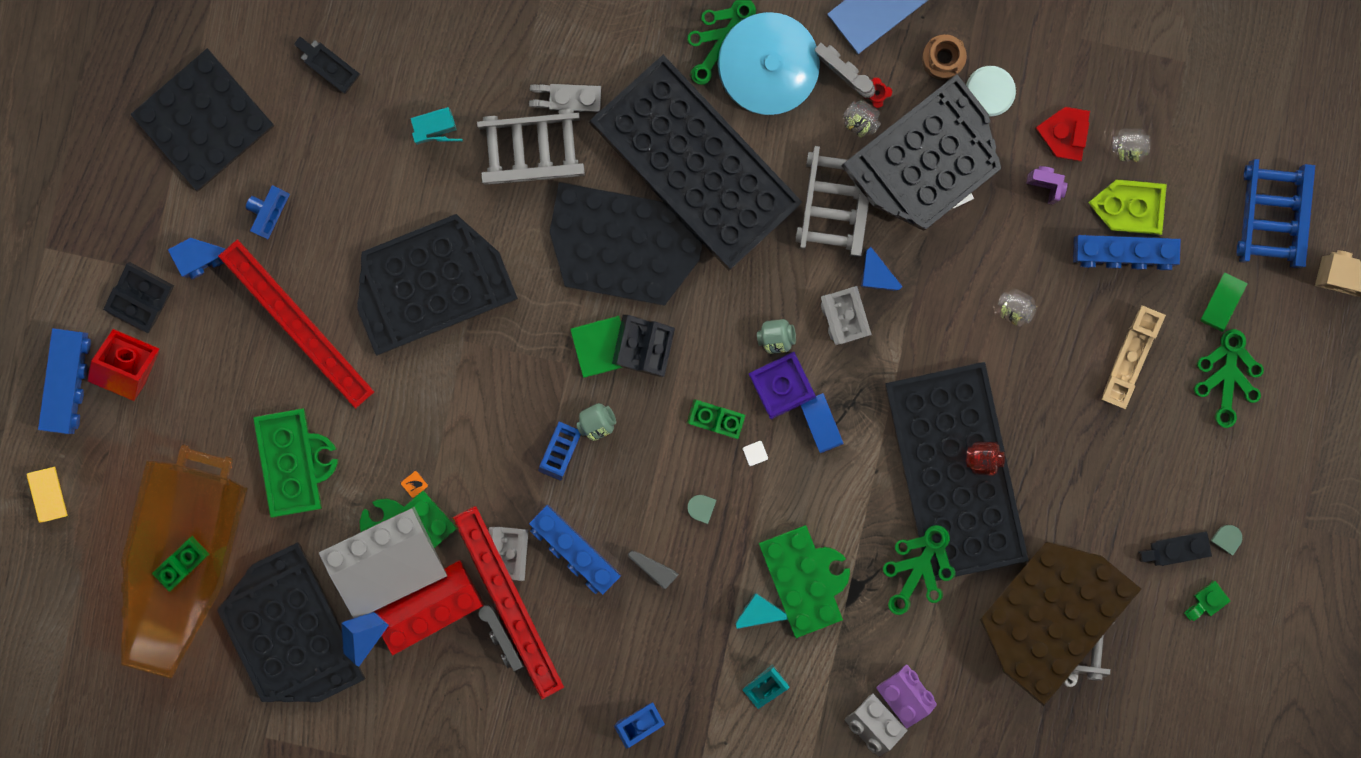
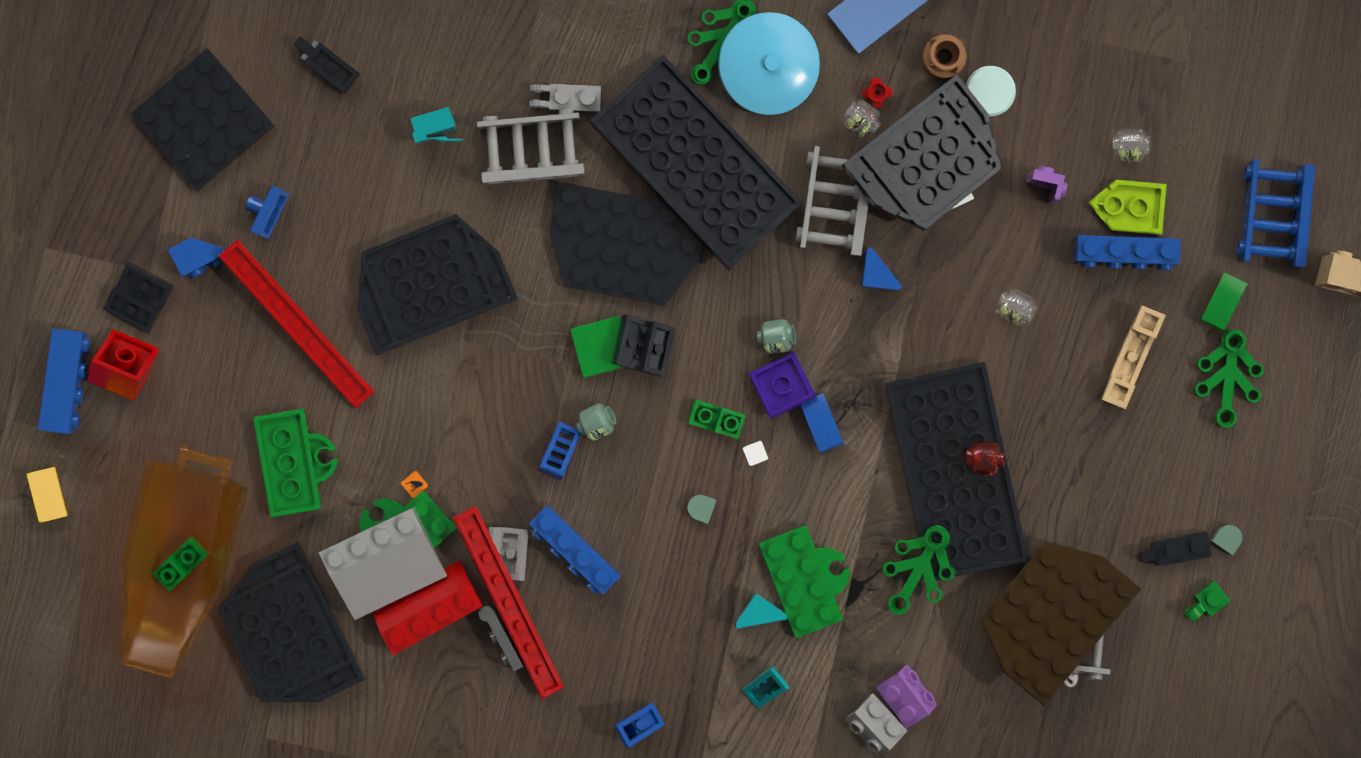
blue slope [341,612,389,667] -> none
dark grey slope [628,550,679,589] -> none
light grey hinge [815,43,876,98] -> none
light grey bracket [821,286,872,345] -> none
red plate [1035,107,1090,162] -> none

